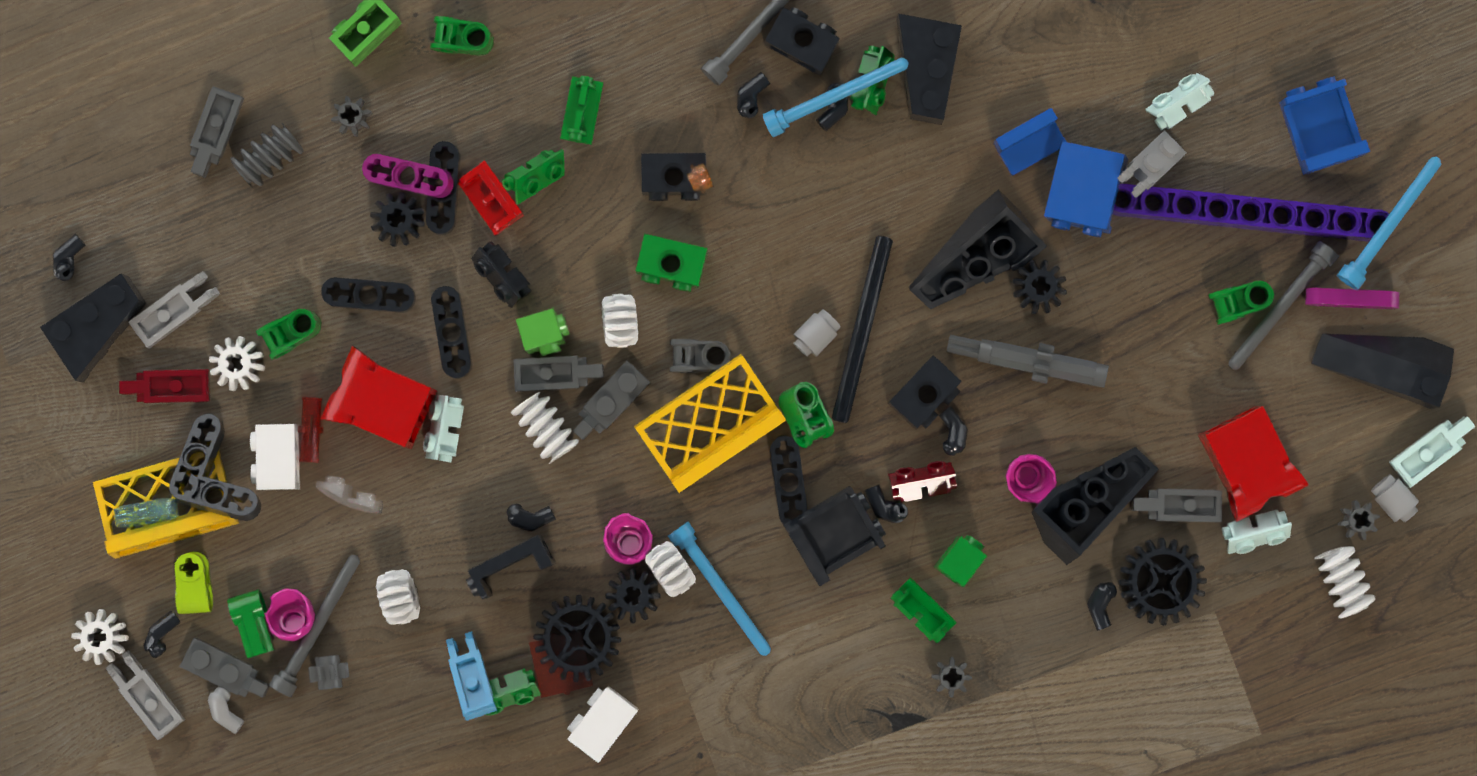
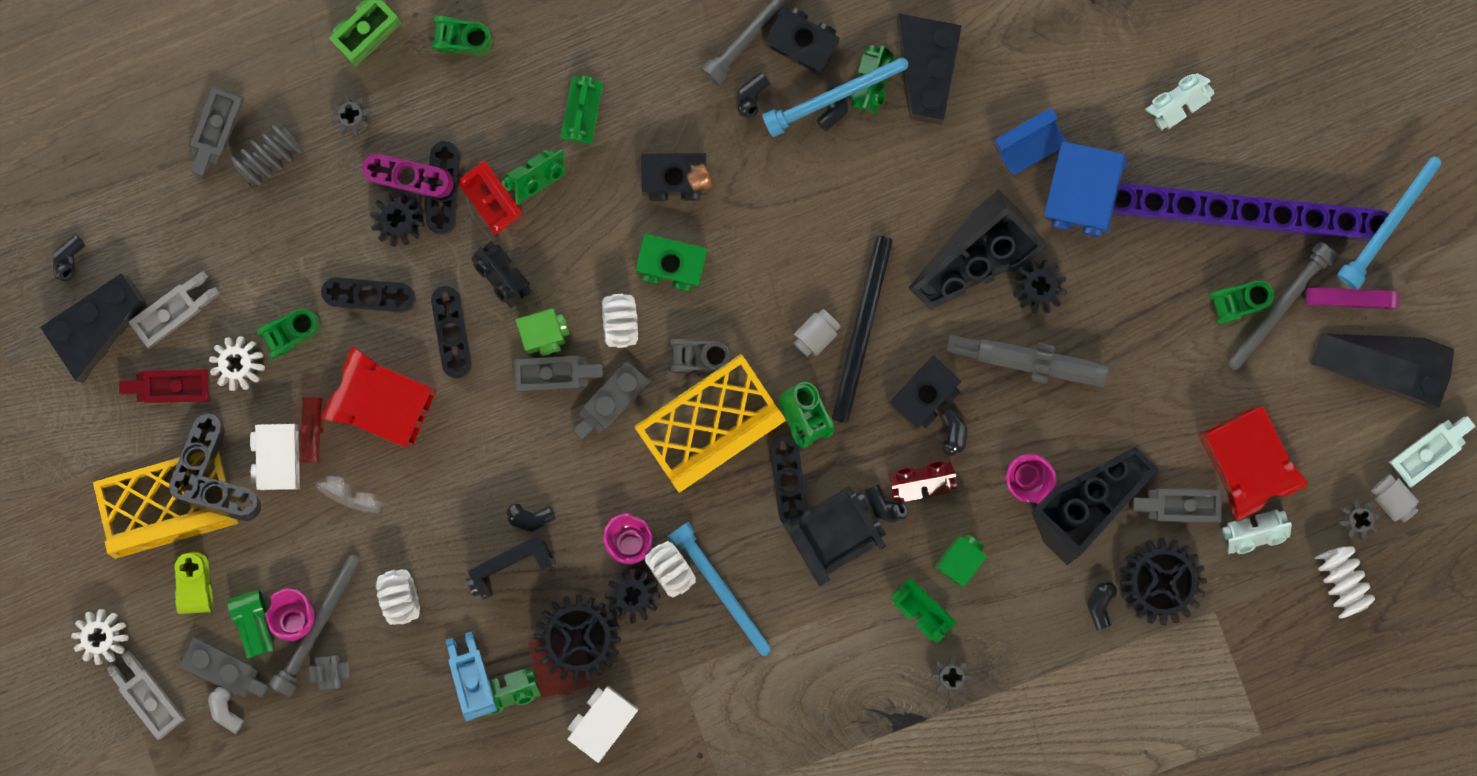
clear light blue piece [113,498,179,528] -> none
black arm [143,611,180,658] -> none
light aqua hinge [423,395,464,462] -> none
white piece [511,392,579,464] -> none
light grey hinge [1117,130,1186,198] -> none
blue panel [1279,76,1370,175] -> none

